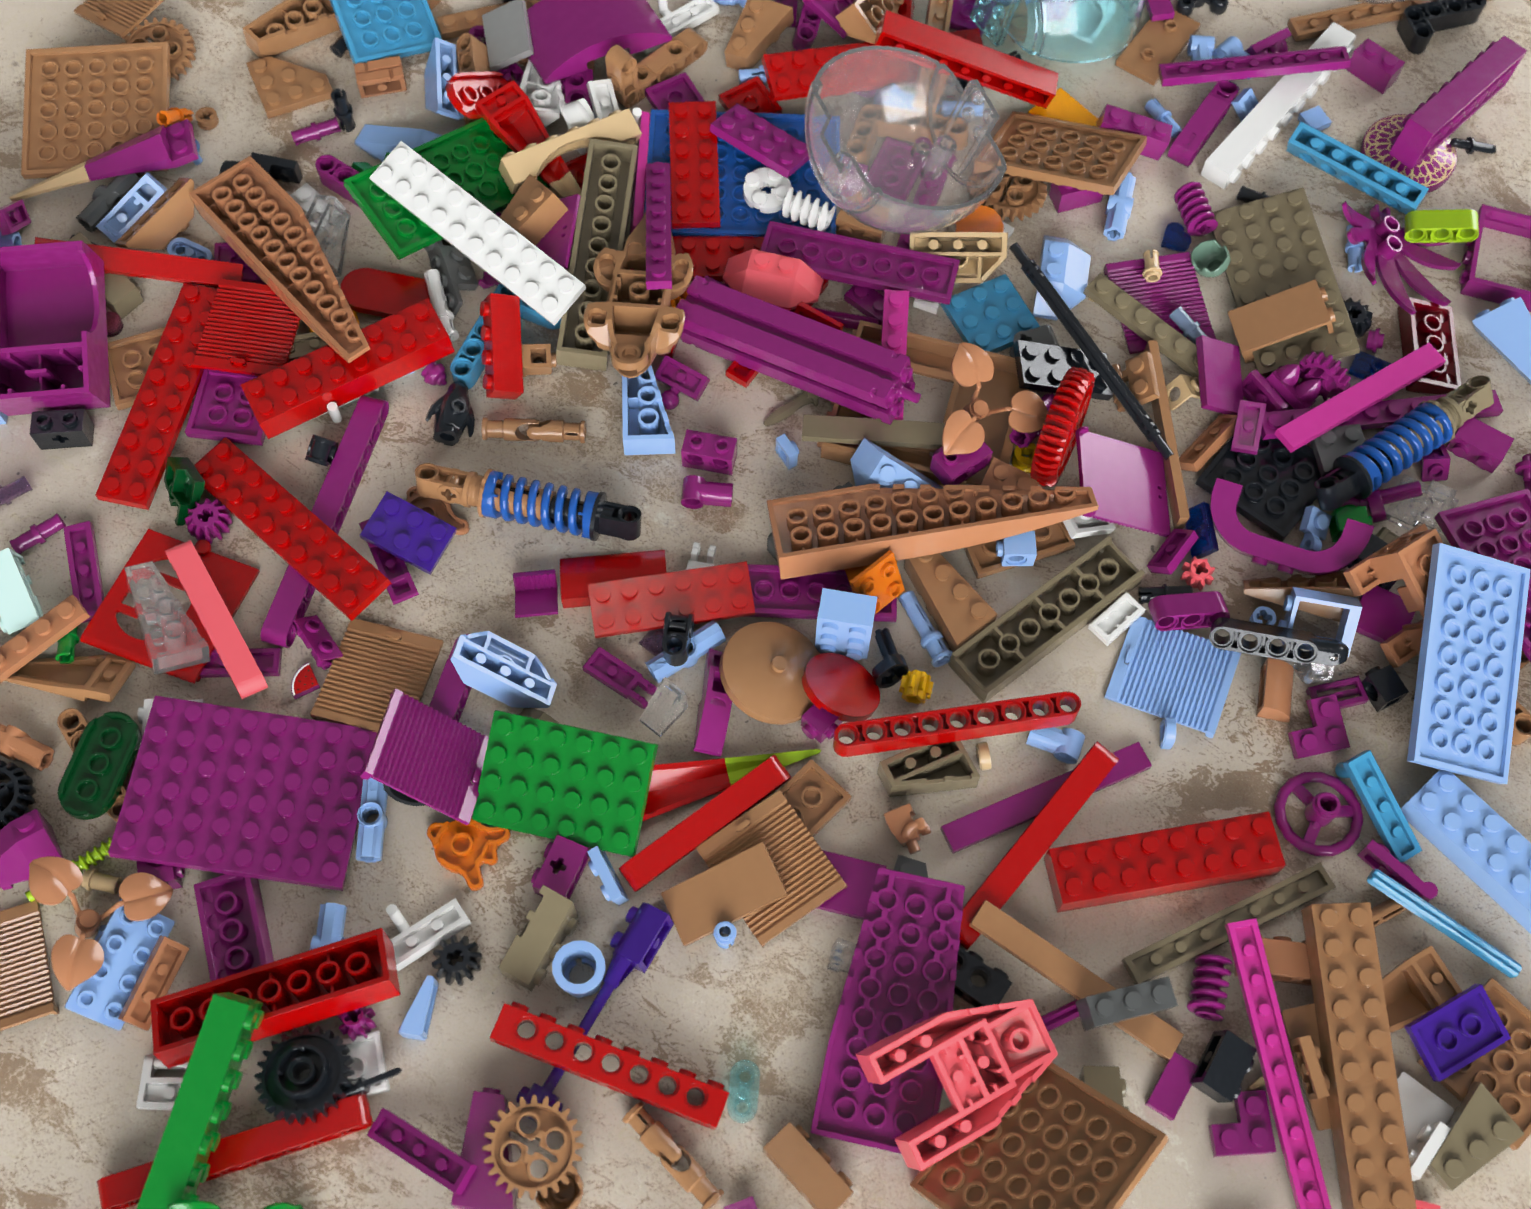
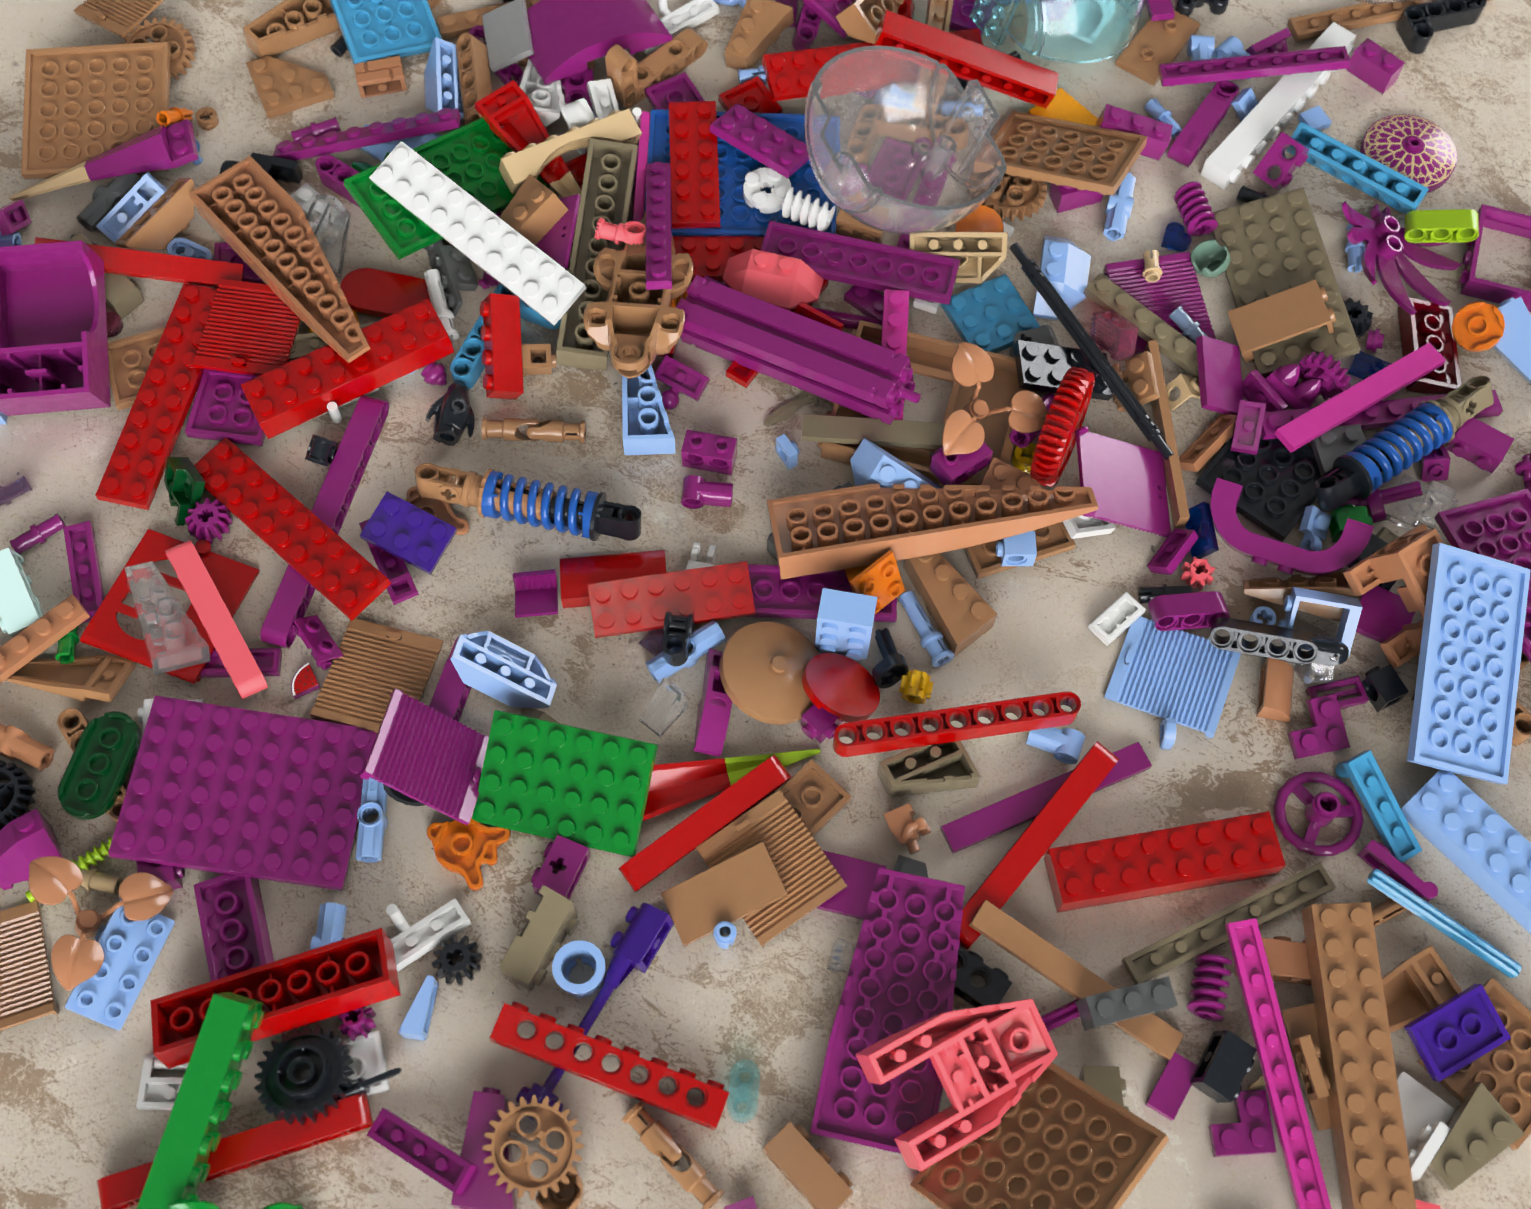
black brick [30,409,95,450] -> none
nougat plate [118,936,189,1031] -> none
black pin [331,89,356,132] -> none
red tile [446,71,511,119] -> none
magenta hinge [582,647,659,709] -> none
light blue plate [587,846,629,906] -> none
dark tan tile [948,536,1145,703] -> none
tan tile [975,741,992,770] -> none
magenta brick [1388,35,1527,170] -> none
black piece [1450,137,1496,154] -> none
none -> magenta plate [273,108,461,161]
none -> coral connector [595,218,646,246]
none -> clear pink brick [1089,310,1139,360]
none -> magenta brick [1253,132,1310,190]
none -> orange tile [1451,301,1505,352]

